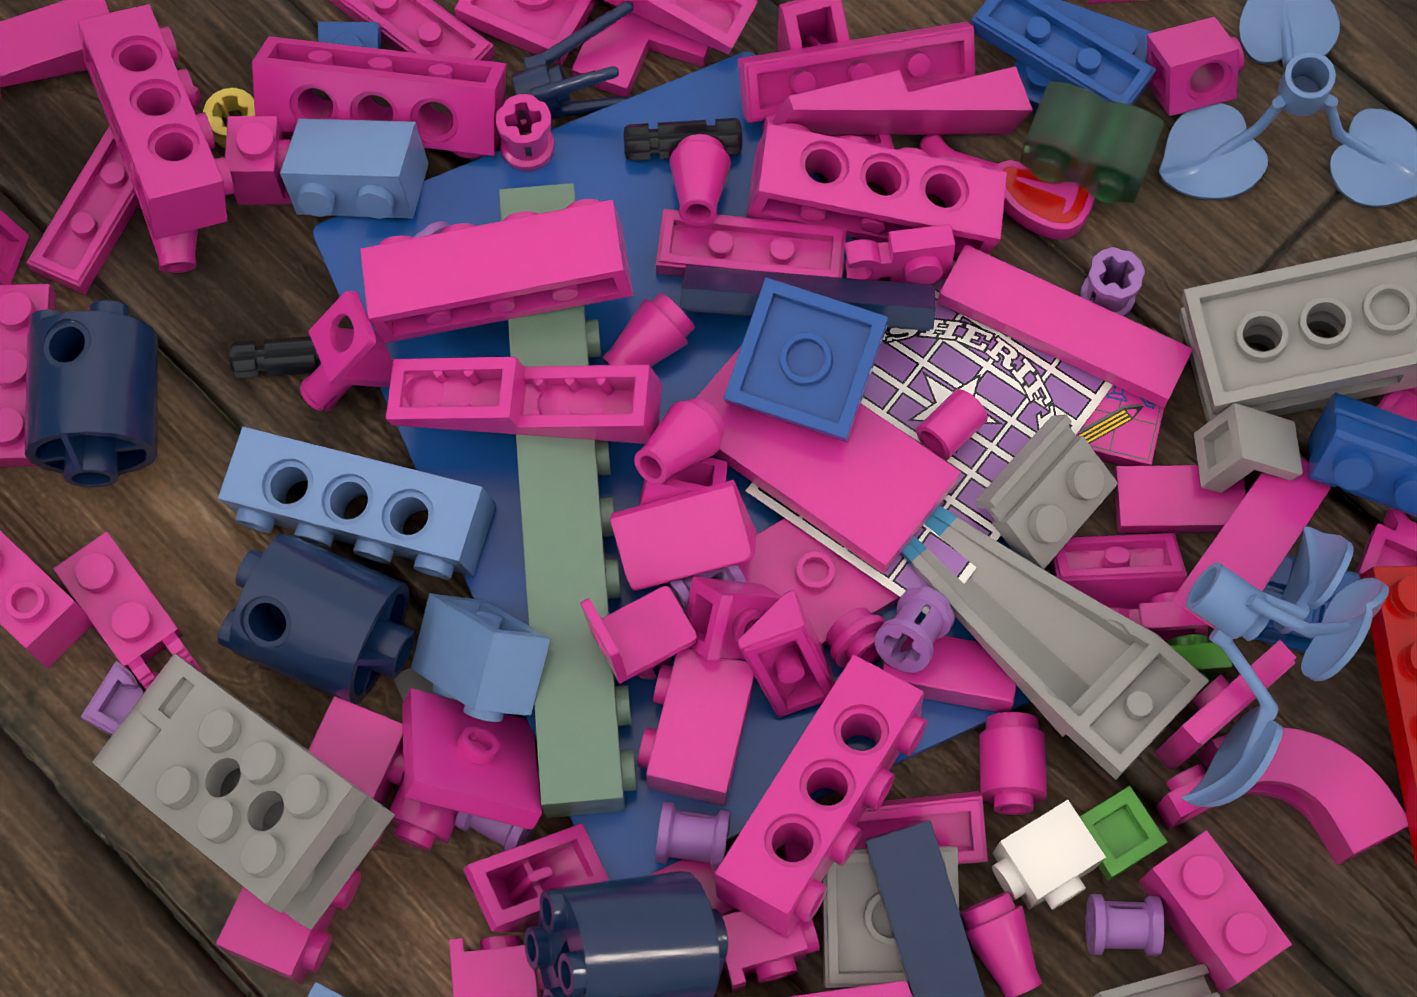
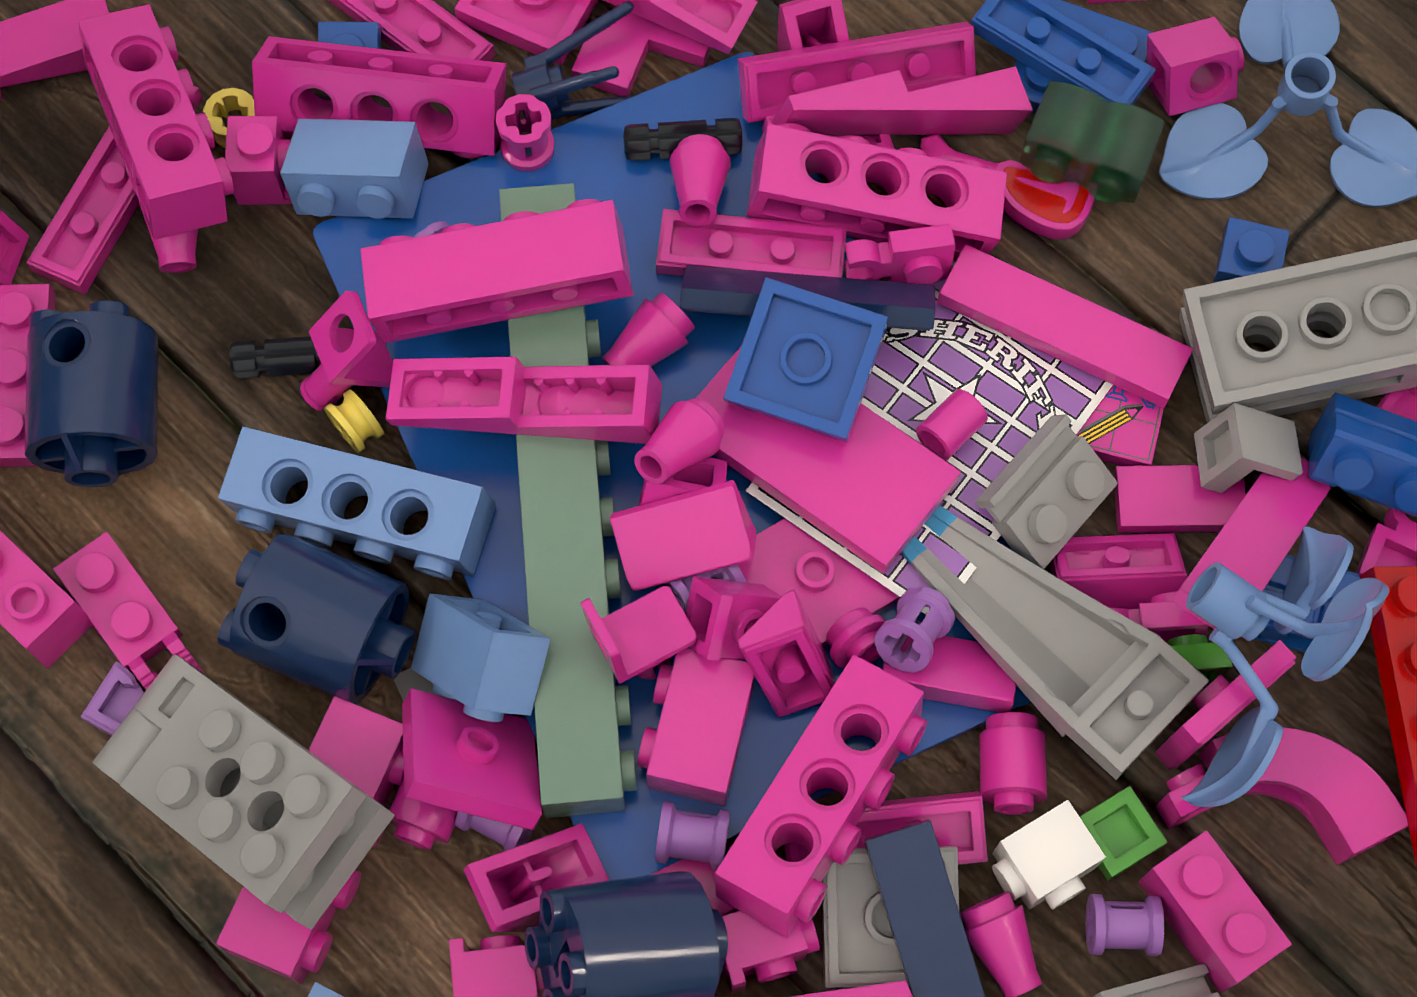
medium lavender bush [1080,247,1145,317] -> none
none -> light yellow bush [324,389,384,453]
none -> blue plate [1213,217,1290,282]

